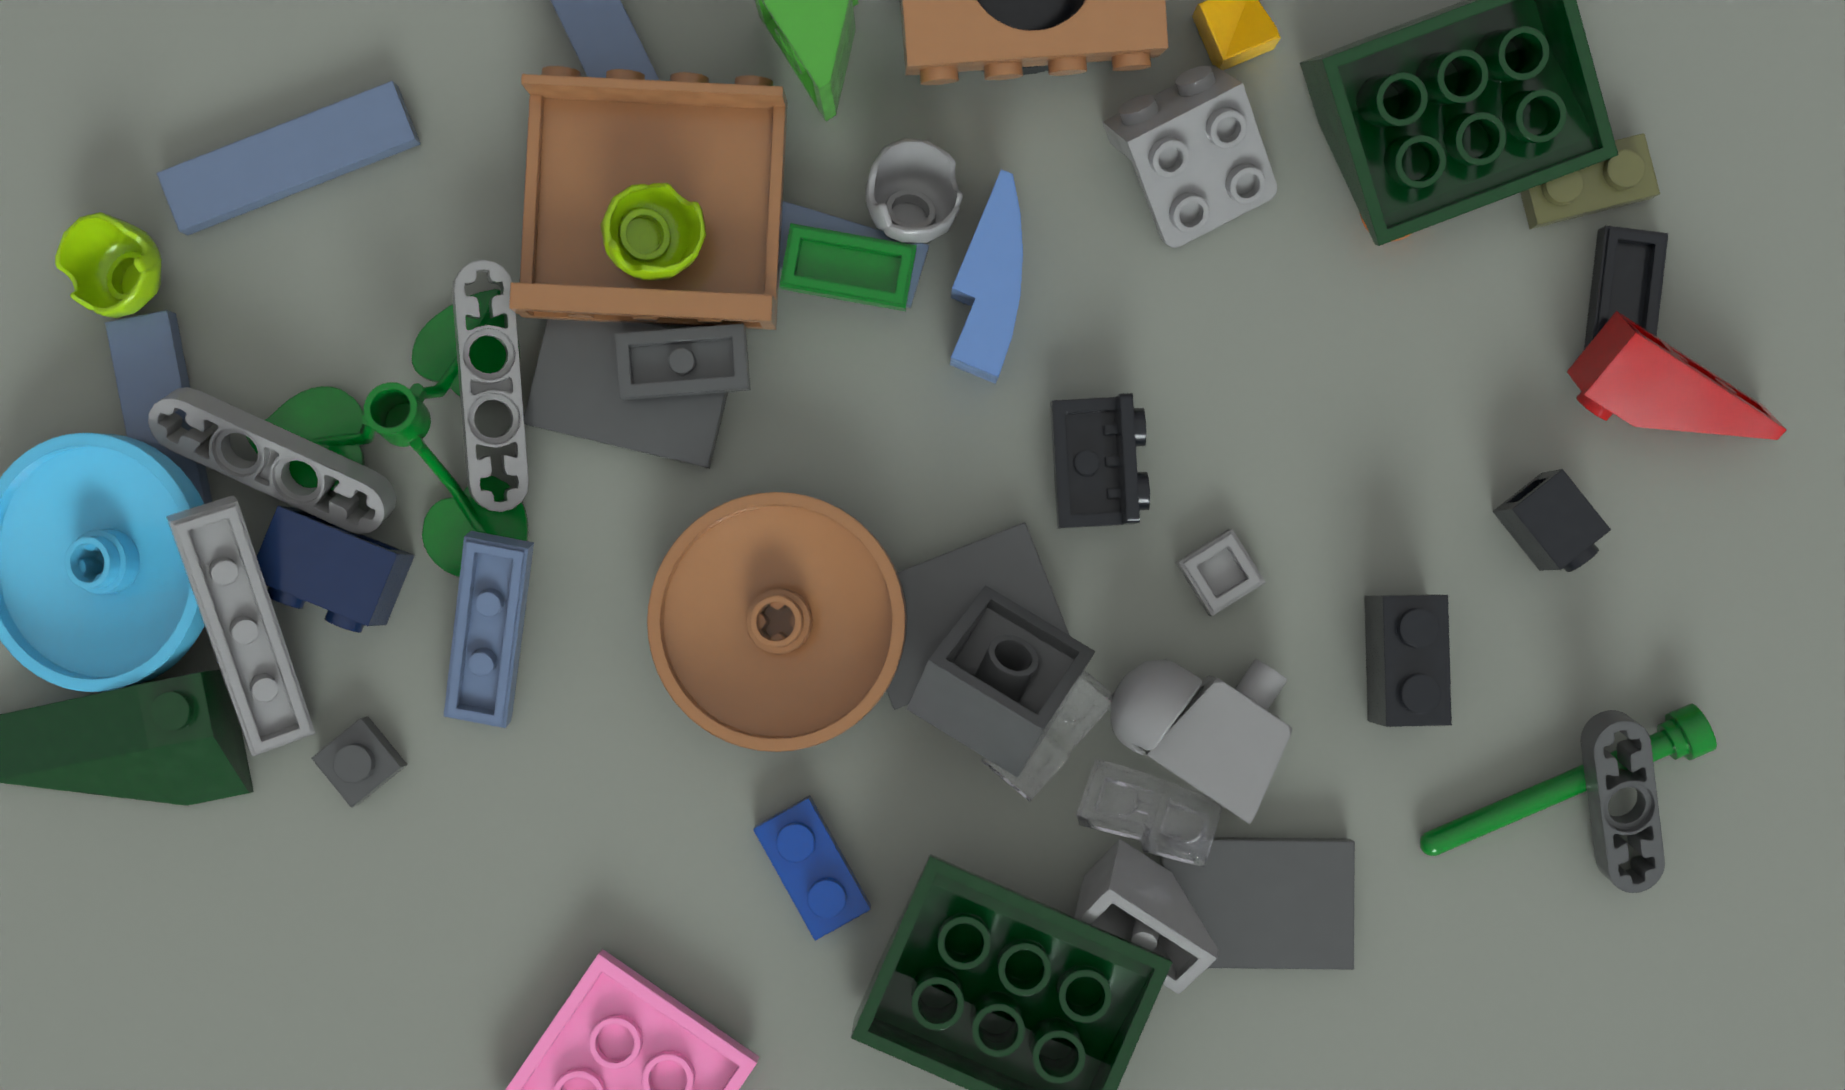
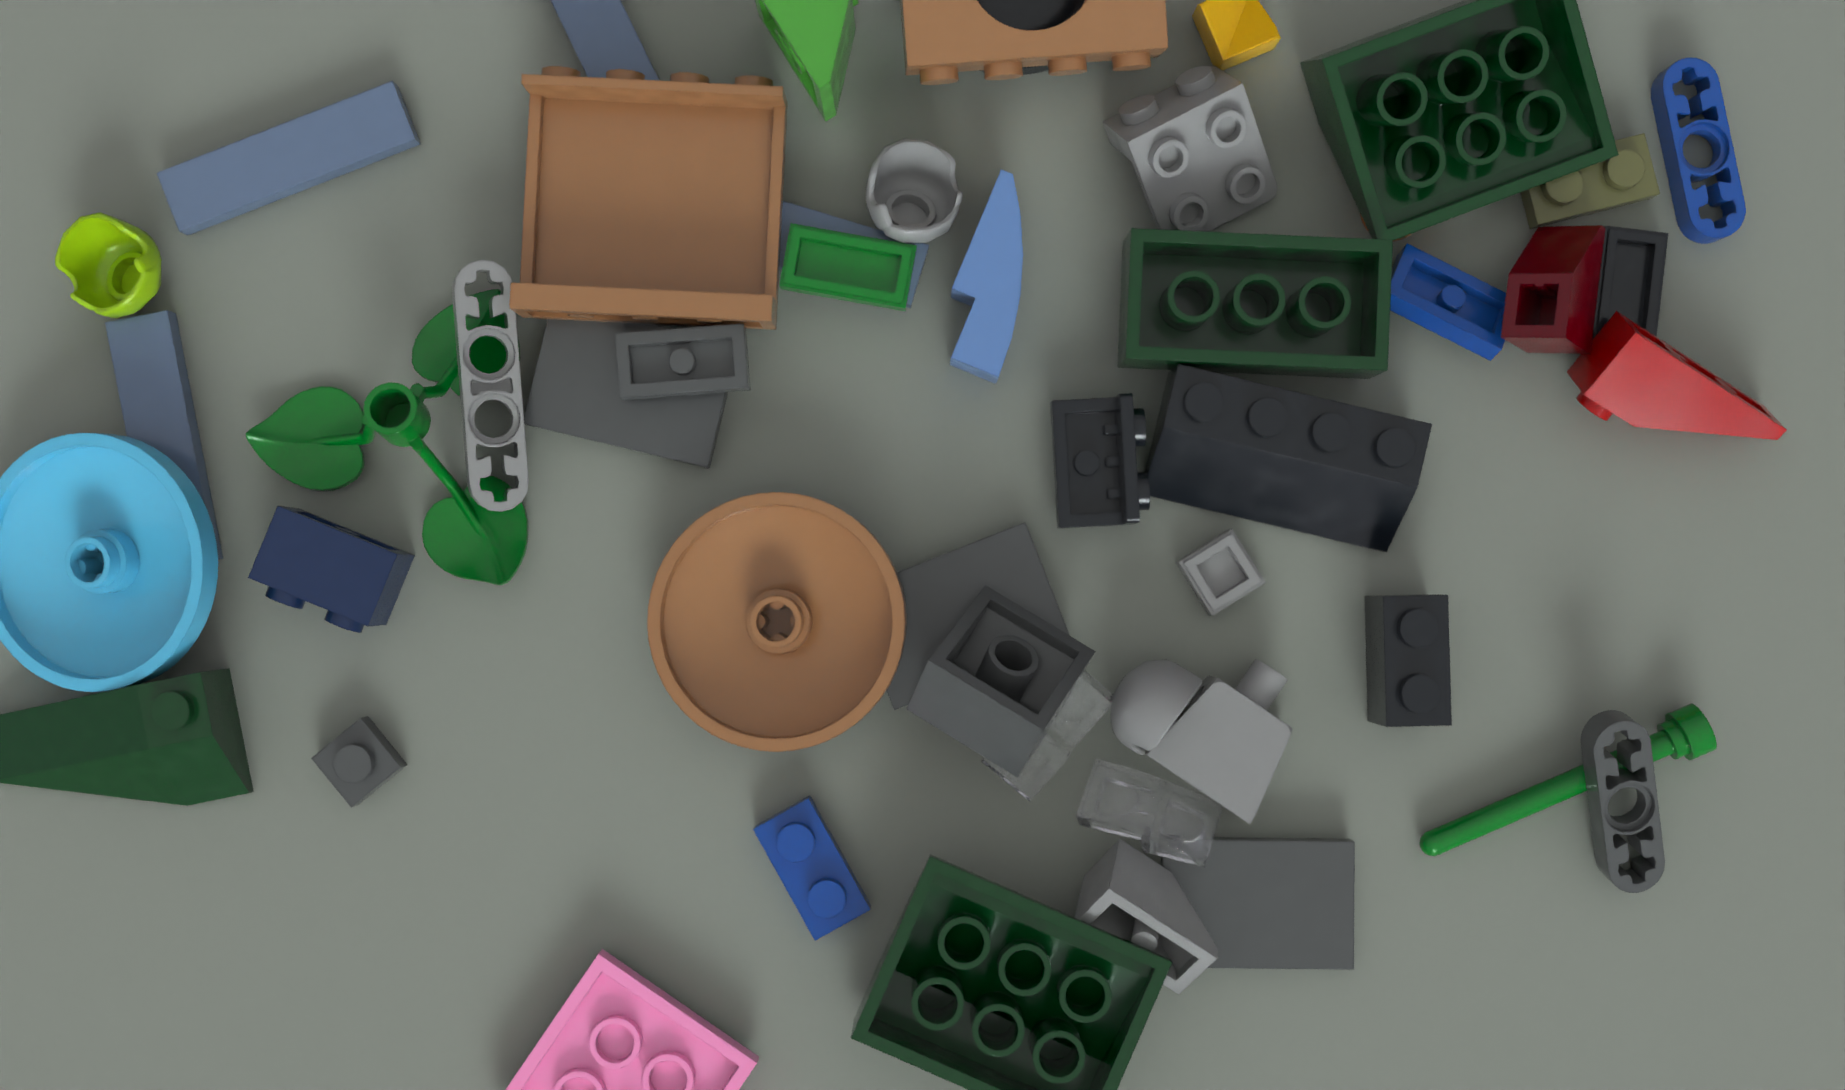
light grey beam [148,387,397,534] -> none
light grey tile [166,495,316,757] -> none
sand blue tile [444,531,534,728] -> none
lime hair [600,183,706,281] -> none
black brick [1492,469,1611,572] -> none
none -> dark green brick [1117,228,1393,379]
none -> black slope [1145,364,1432,552]
none -> blue plate [1390,243,1506,361]
none -> dark red slope [1501,225,1606,354]
none -> blue beam [1651,58,1746,244]

